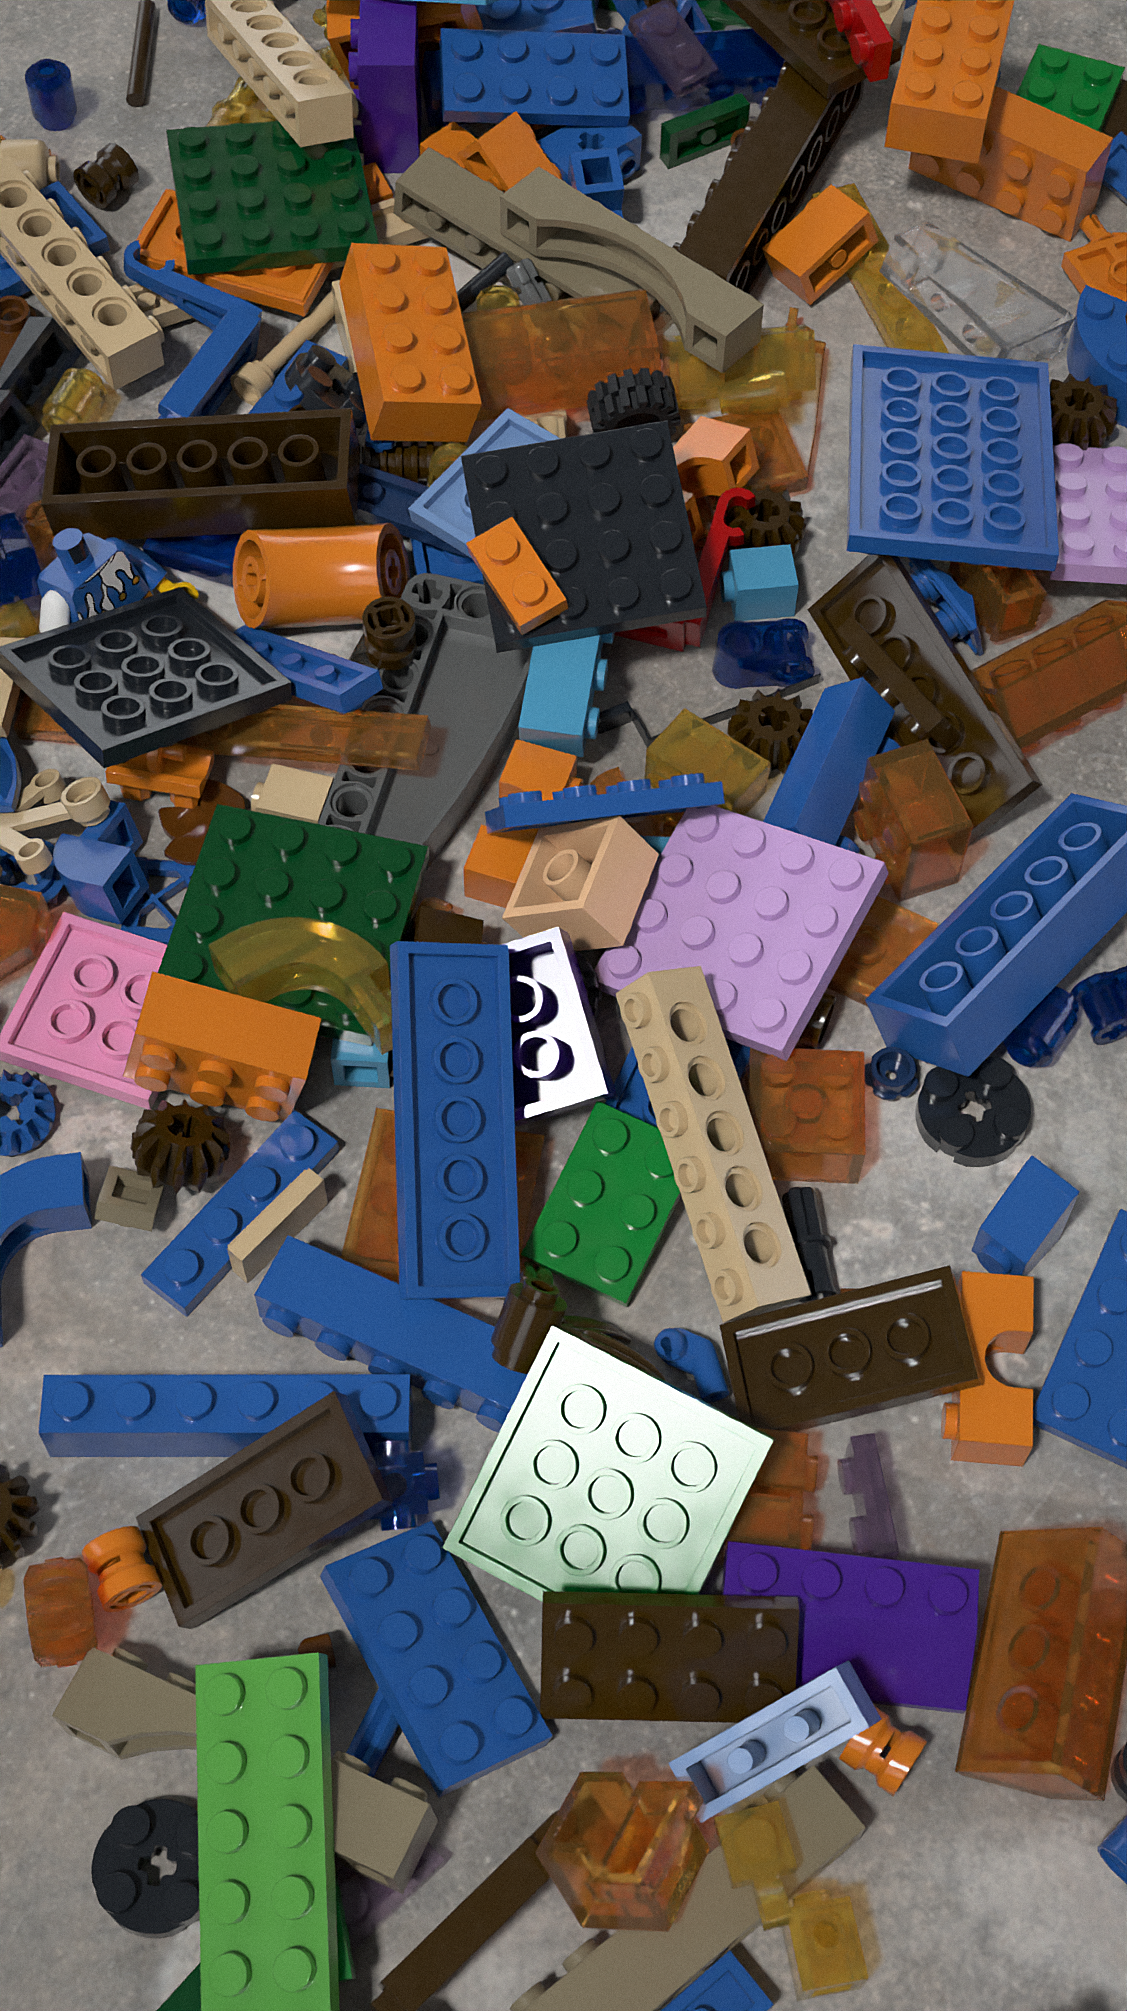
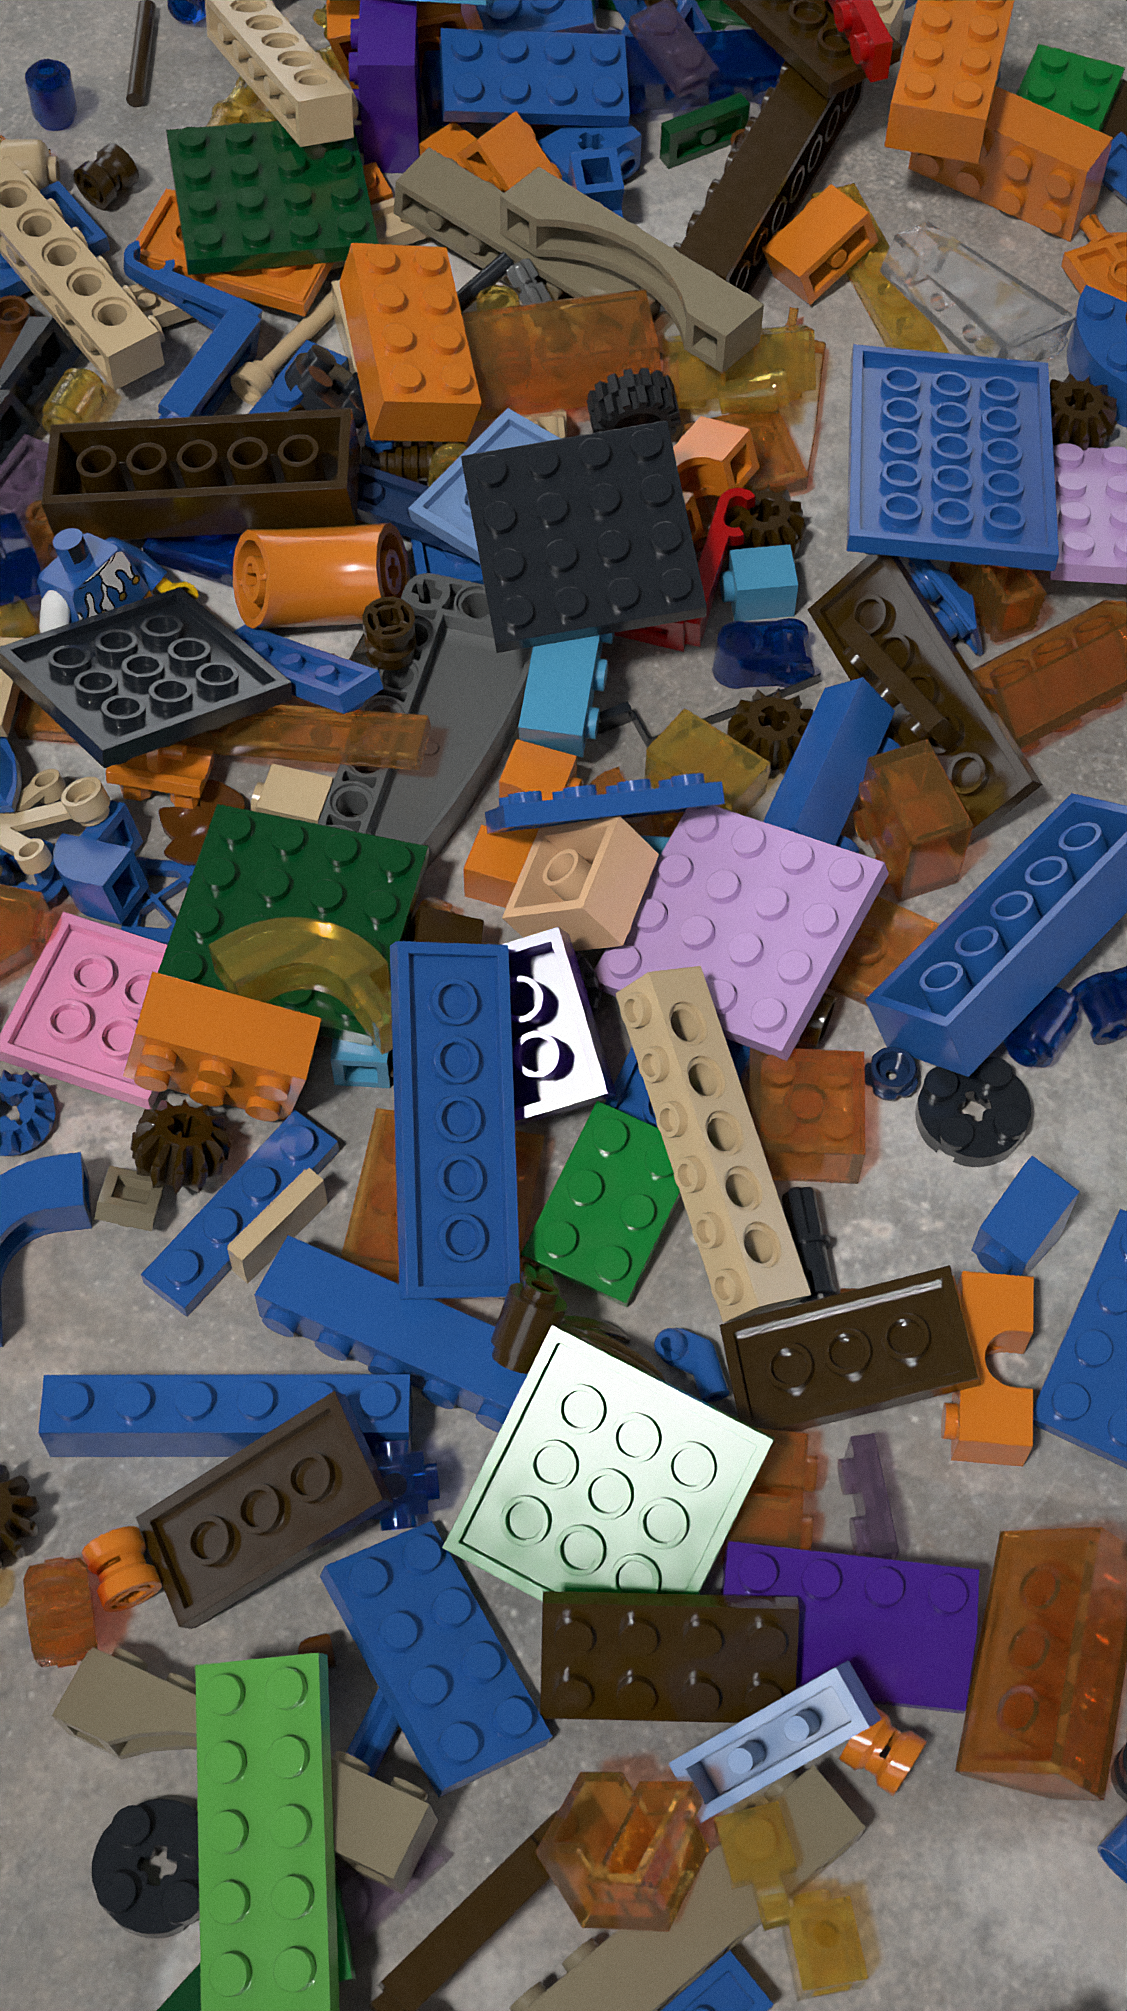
orange plate [466,517,568,635] -> none

